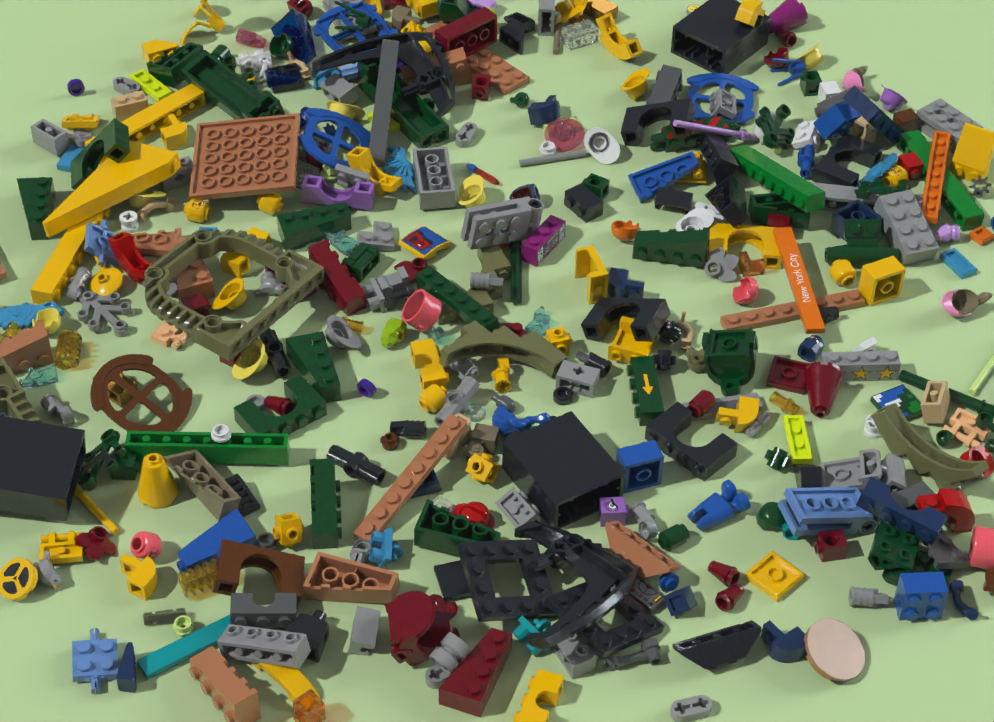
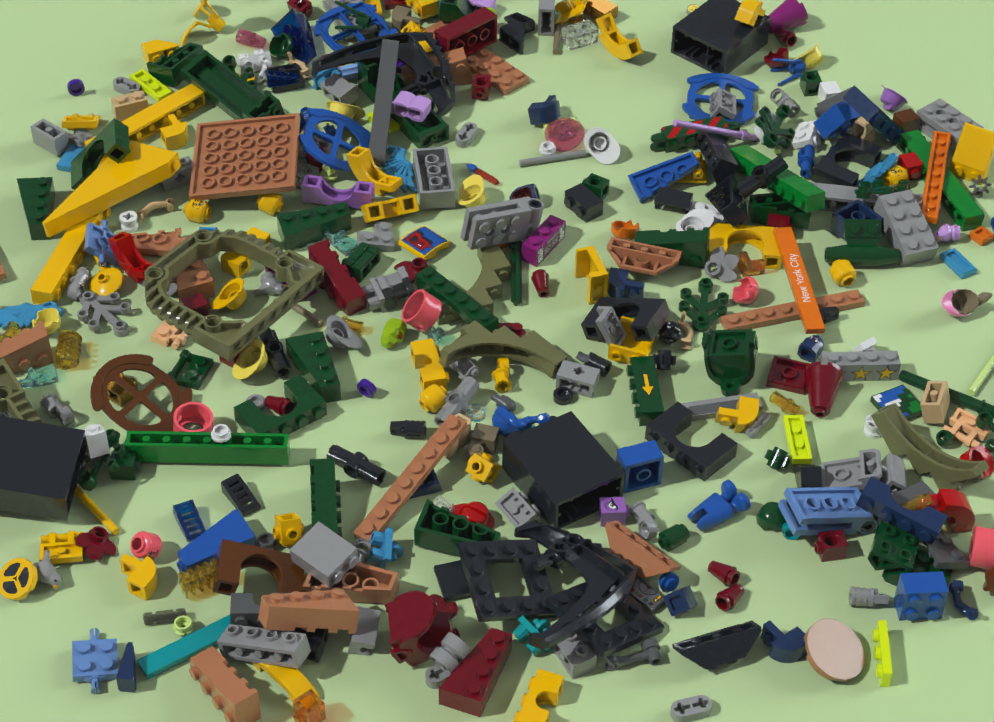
light yellow piece [129,189,166,209] -> none
yellow cone [138,453,179,509] -> none
dark tan wedge [163,449,241,521] -> none
dark green brick [211,44,231,63] -> none
light grey plate [334,163,371,189] -> none
reddish brown plate [380,433,400,451] -> none
light grey hinge [470,272,504,290] -> none
dark green piece [510,92,530,108] -> none
clear light blue slope [525,306,550,337] -> none
yellow brick [545,326,572,356] -> none
yellow piece [620,68,650,101] -> none
black arch [621,98,696,146] -> none
dark grey wedge [646,64,683,105] -> none
olive plate [685,347,706,372] -> none
dark red brick [687,390,716,418] -> none
yellow tile [744,551,805,602] -> none
bright pink hair [842,66,868,93] -> none
yellow brick [858,256,906,307] -> none
none -> white brick [82,424,110,459]
none -> dark green plate [167,349,214,390]
none -> coral piece [173,402,213,432]
none -> clear blue slope [173,499,206,542]
none -> nougat wedge [258,588,360,634]
none -> light grey brick [290,521,359,588]
none -> dark tan bar [292,304,324,327]
none -> yellow arch [360,194,419,224]
none -> lavender brick [392,91,431,122]
none -> dark red cone [531,269,549,297]
none -> light grey bracket [595,306,627,346]
none -> nougat wedge [607,237,682,276]
none -> dark green plant [678,278,729,332]
none -> black piece [736,155,788,199]
none -> light grey connector [770,88,800,118]
none -> neon yellow plate [872,620,892,687]
none -> clear yellow pin [899,492,934,510]

